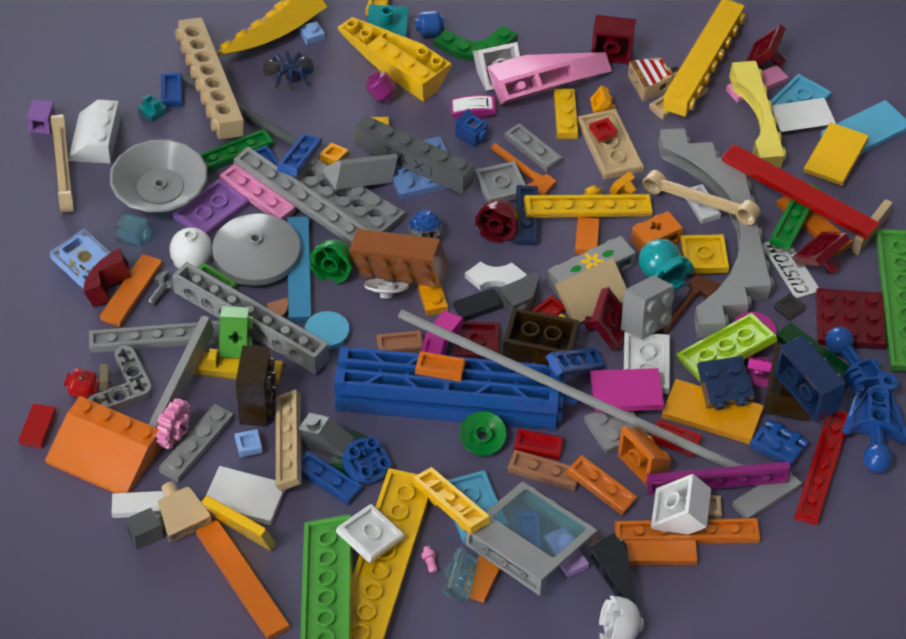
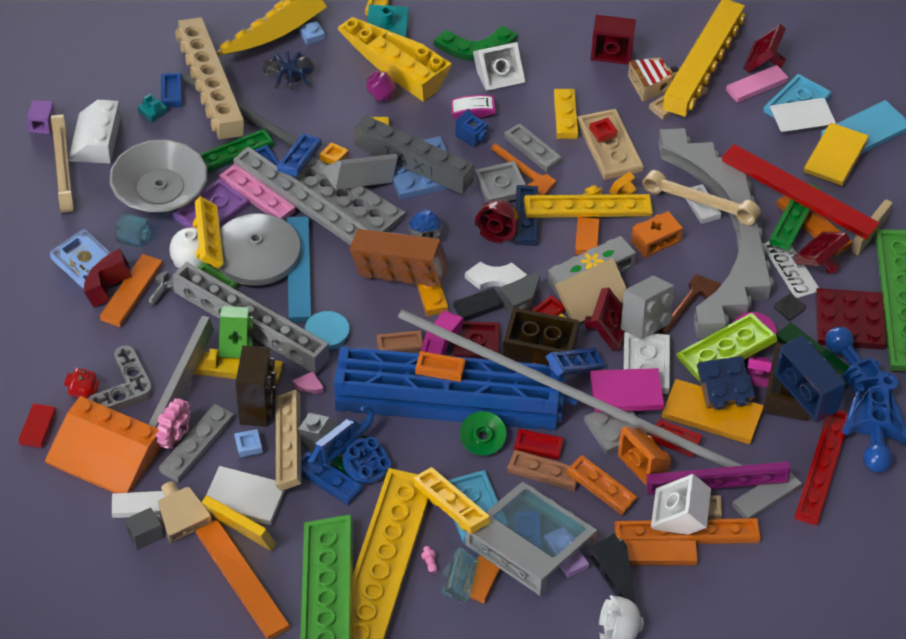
light grey tile [89,320,220,353] -> none
dark tan tile [99,364,110,392] -> none
nougat tile [266,297,288,317] -> none
green cylinder [310,239,354,284] -> none
white tile [336,504,405,563] -> none
white dish [364,278,409,299] -> none
blue head [415,10,444,37] -> none
bright pink wedge [487,52,612,105] -> none
light orange tile [590,85,616,113] -> none
teal tile [638,238,694,292] -> none
yellow plate [680,234,729,274] -> none
light yellow arch [729,61,786,169] -> none
blue plate [749,419,810,468] -> none
none -> yellow hinge [192,196,224,269]
none -> bright pink tile [293,372,324,394]
none -> blue plate [308,405,374,465]

